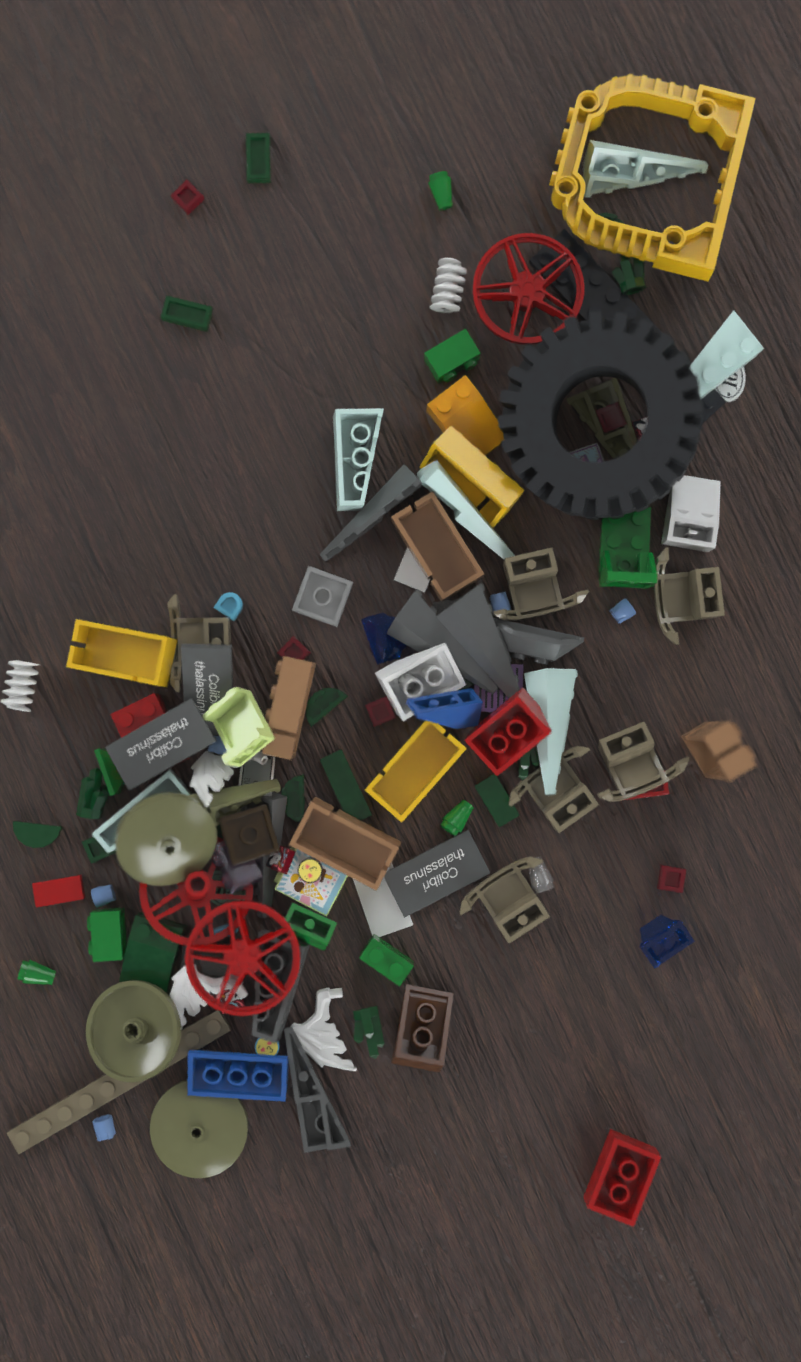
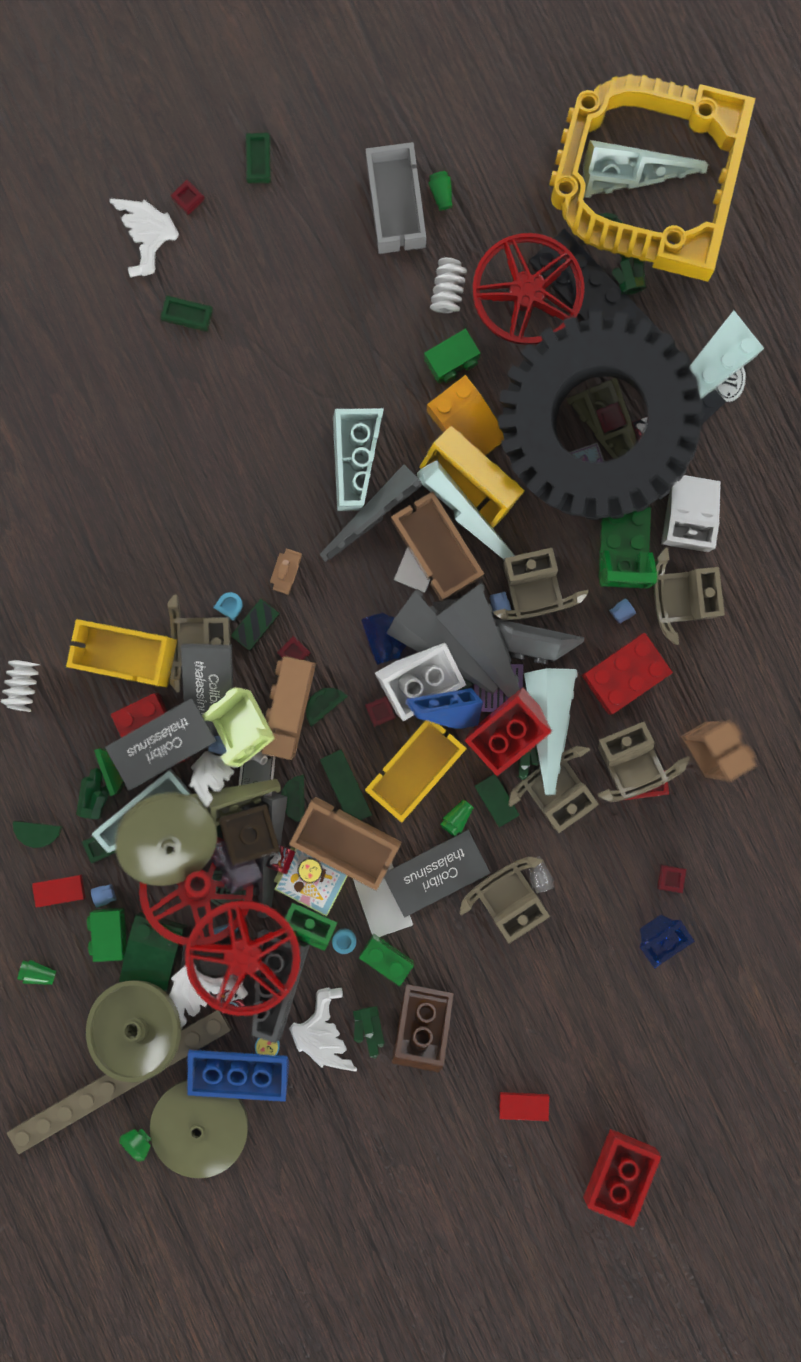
medium blue hose [92,1114,116,1142] -> none
dark grey wedge [284,1027,351,1153] -> none
light grey tile [292,566,354,627] -> none
none -> white animal [110,199,179,277]
none -> green cone [119,1129,151,1162]
none -> dark green tile [231,599,280,651]
none -> medium nougat piece [270,549,302,595]
none -> medium azure tile [332,928,356,954]
none -> light grey piece [366,142,426,254]
none -> red tile [499,1092,549,1121]
none -> red brick [581,633,673,715]

